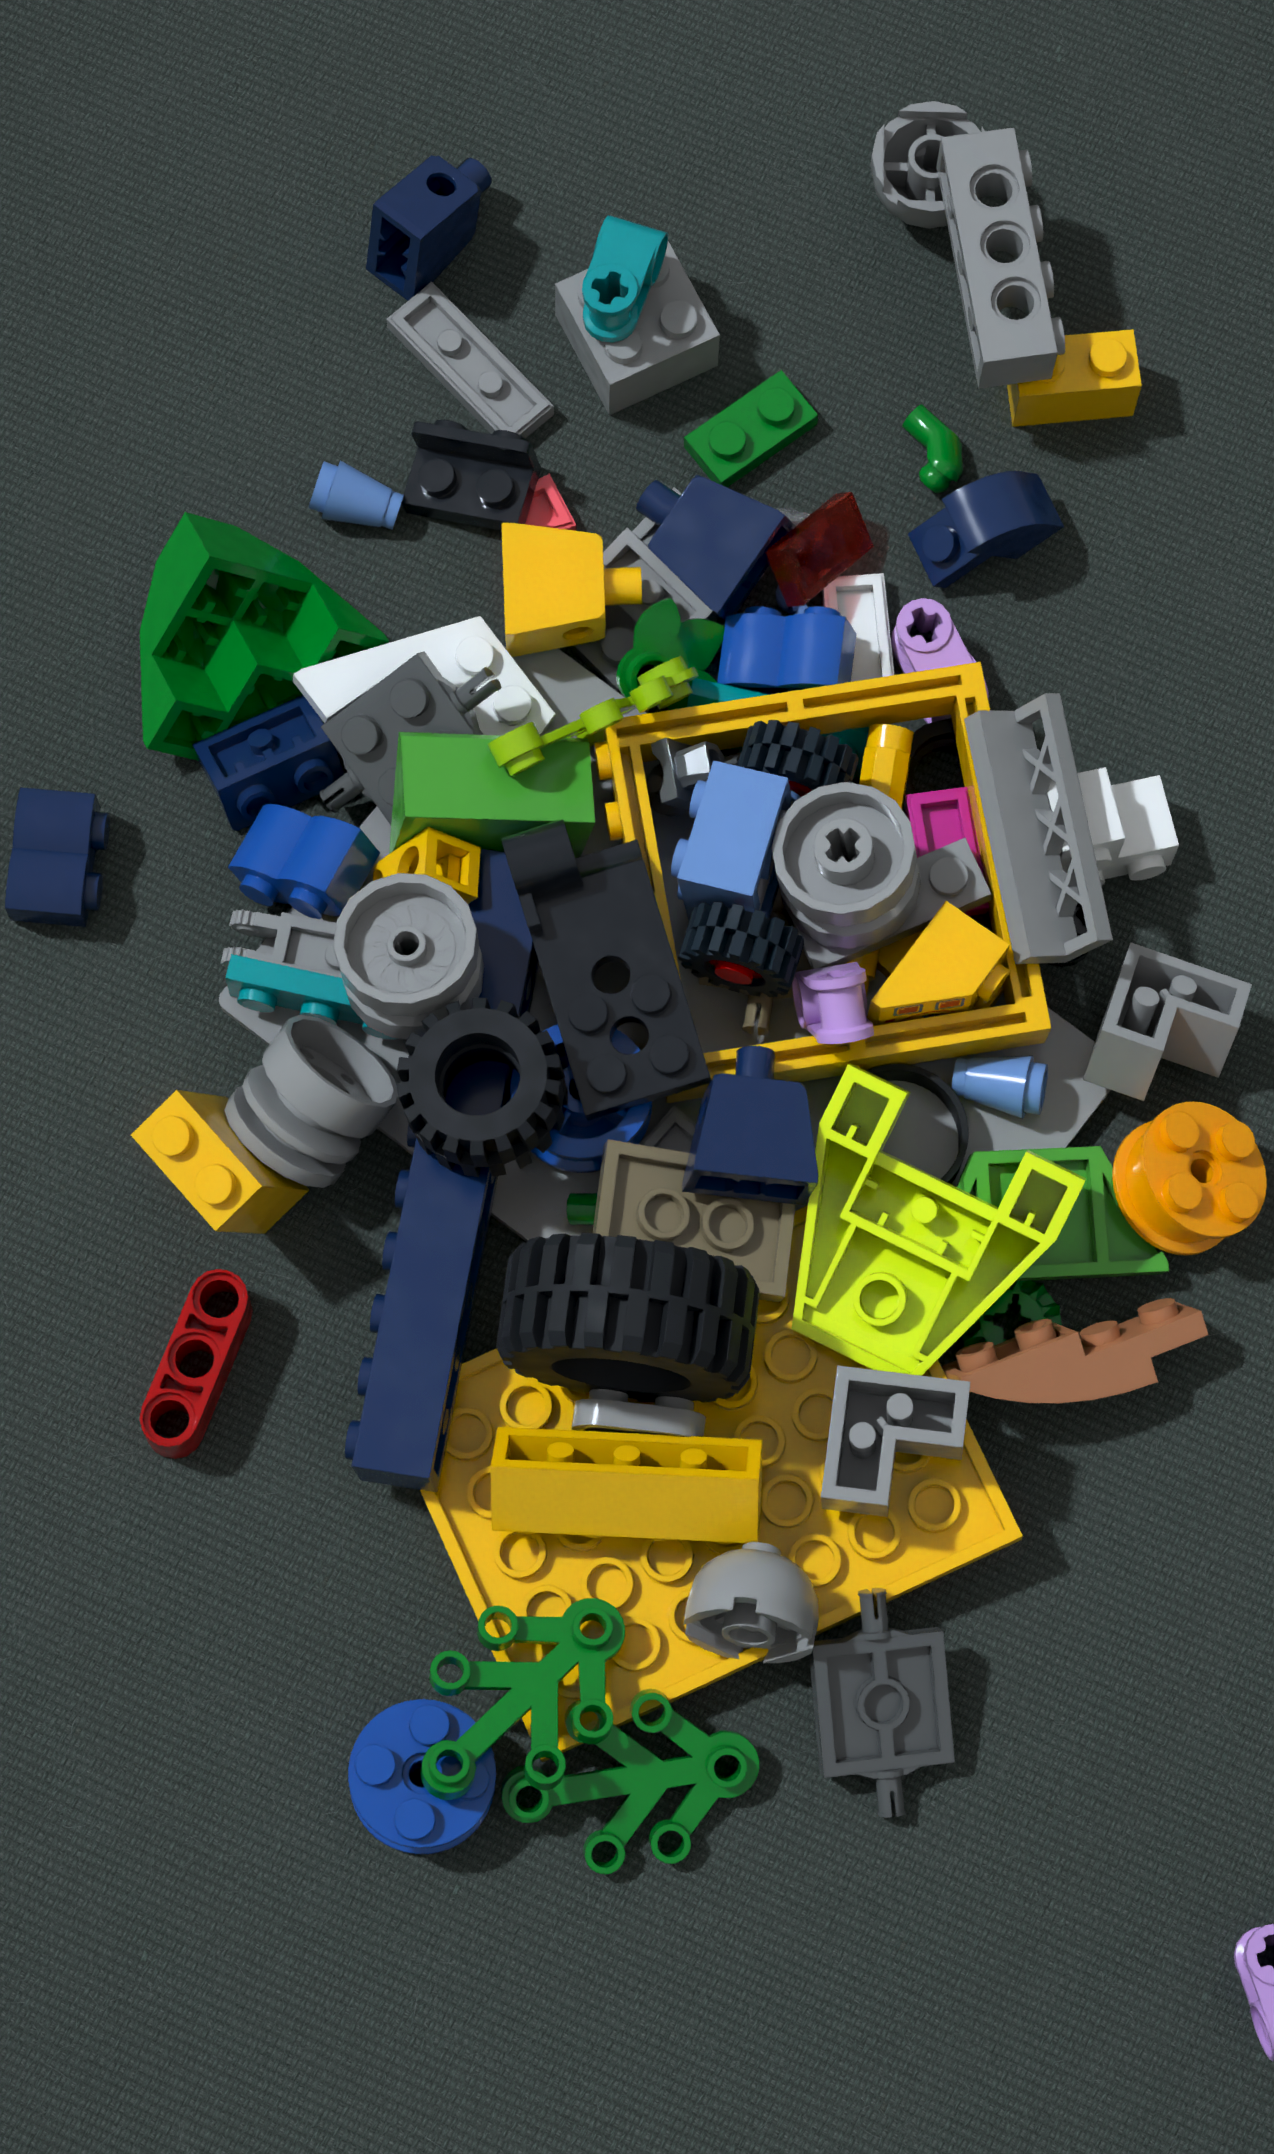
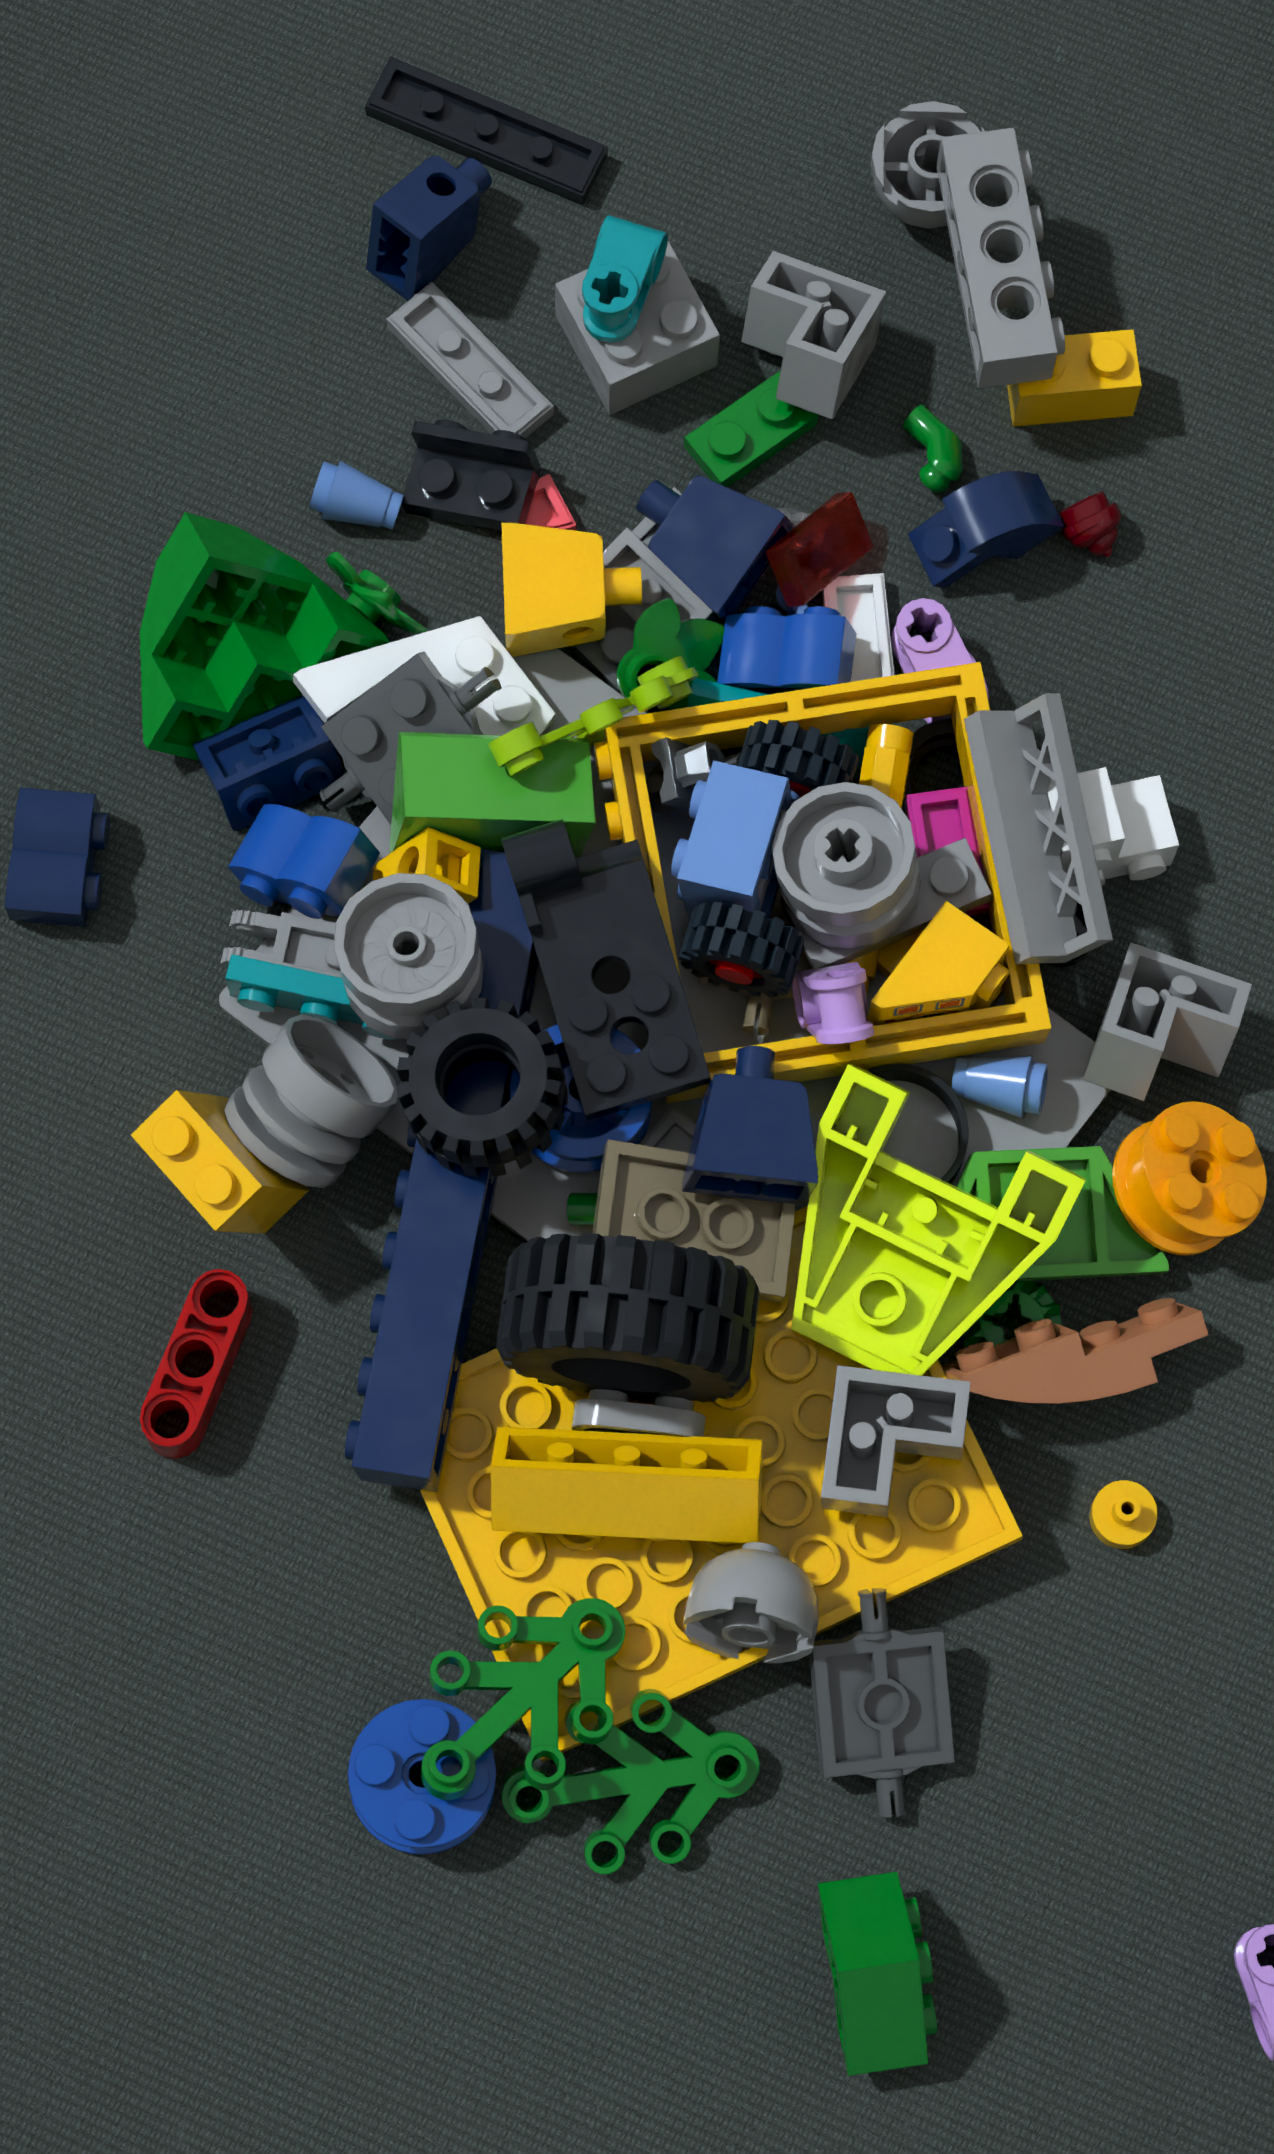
none -> green plate [326,552,428,636]
none -> black tile [365,56,608,206]
none -> light grey brick [741,251,886,419]
none -> green brick [818,1872,937,2076]
none -> dark red plate [1059,491,1121,557]
none -> yellow tile [1089,1480,1157,1549]

